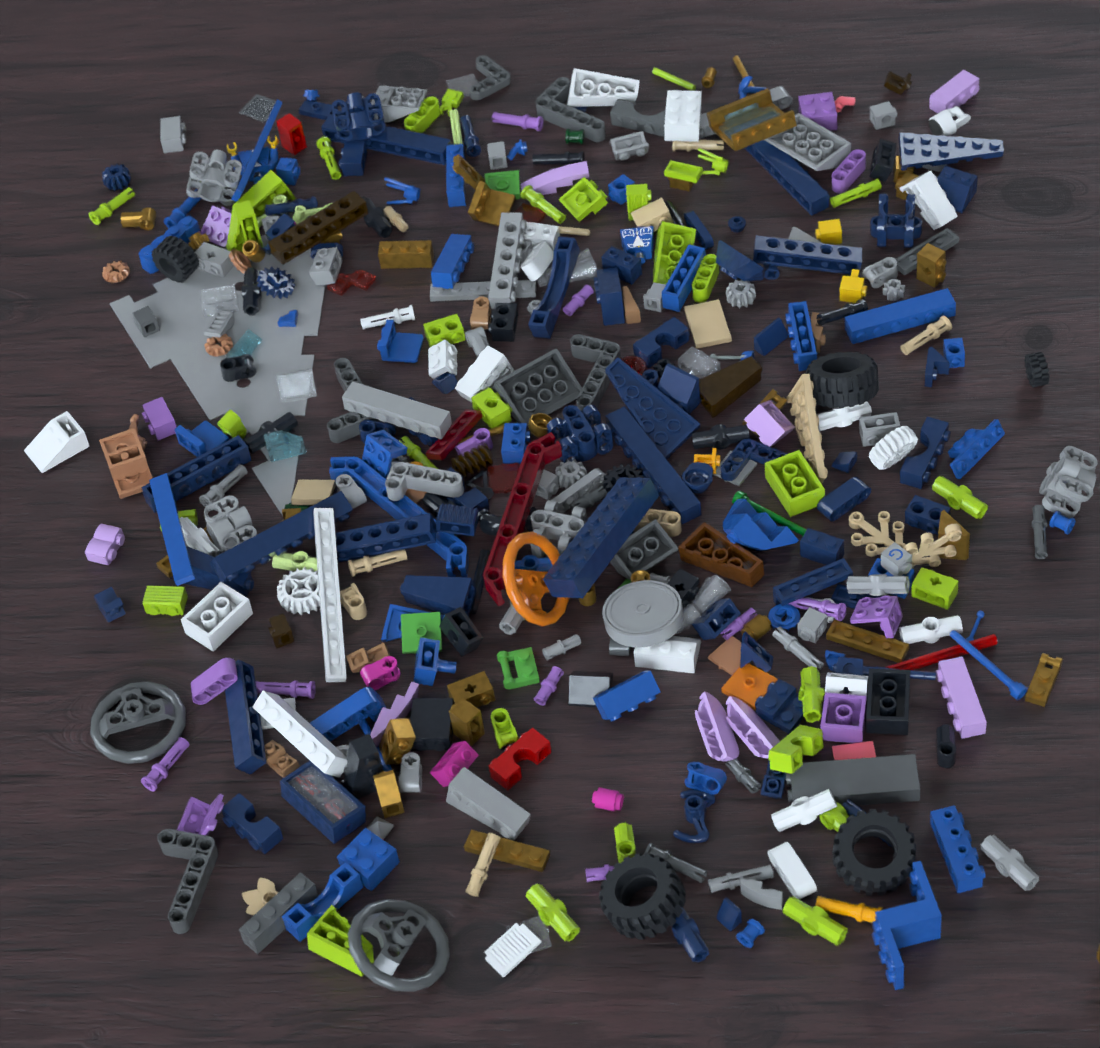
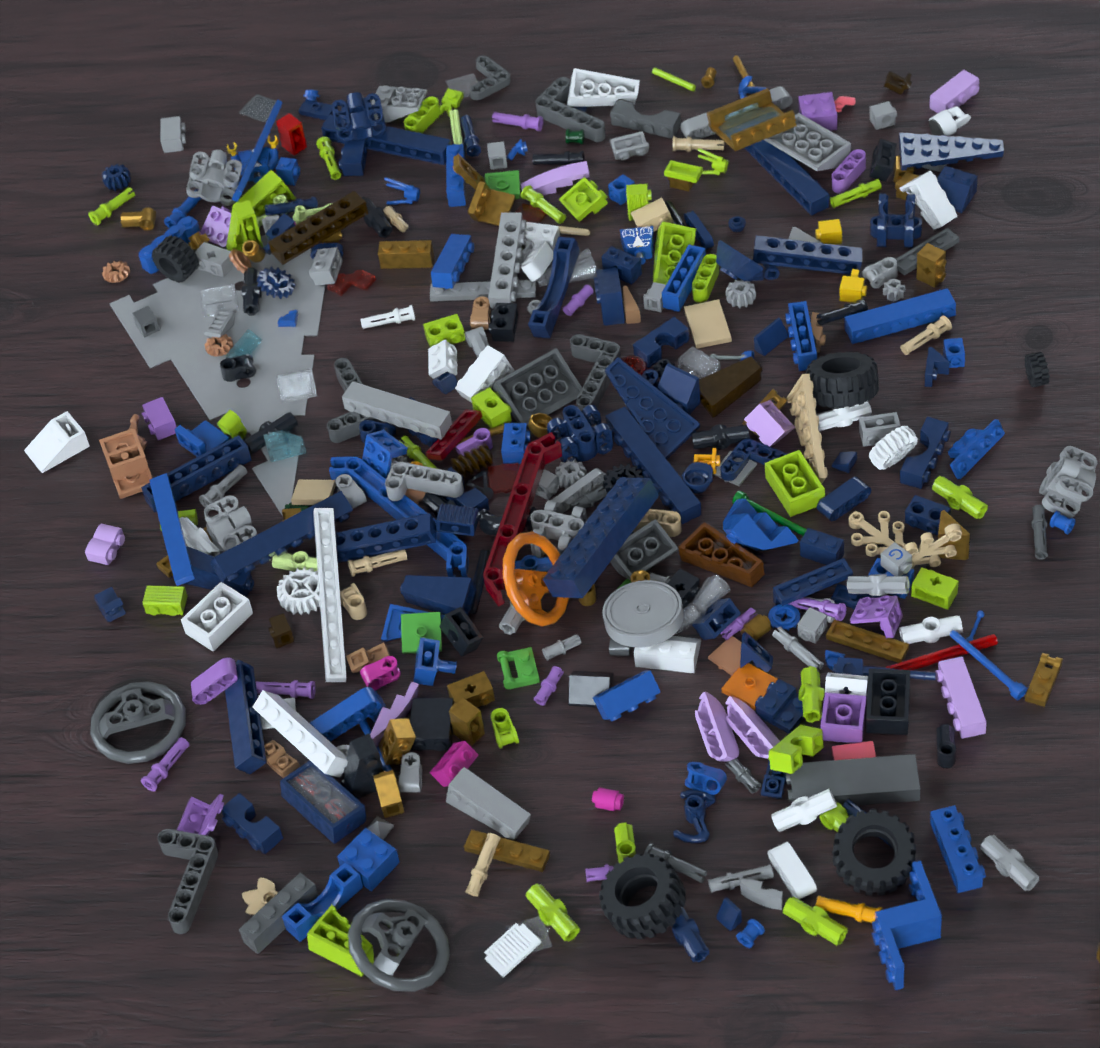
blue bracket [377,320,424,363] -> none
red arch [488,727,552,791] -> none
white brick [665,90,701,142] -> none

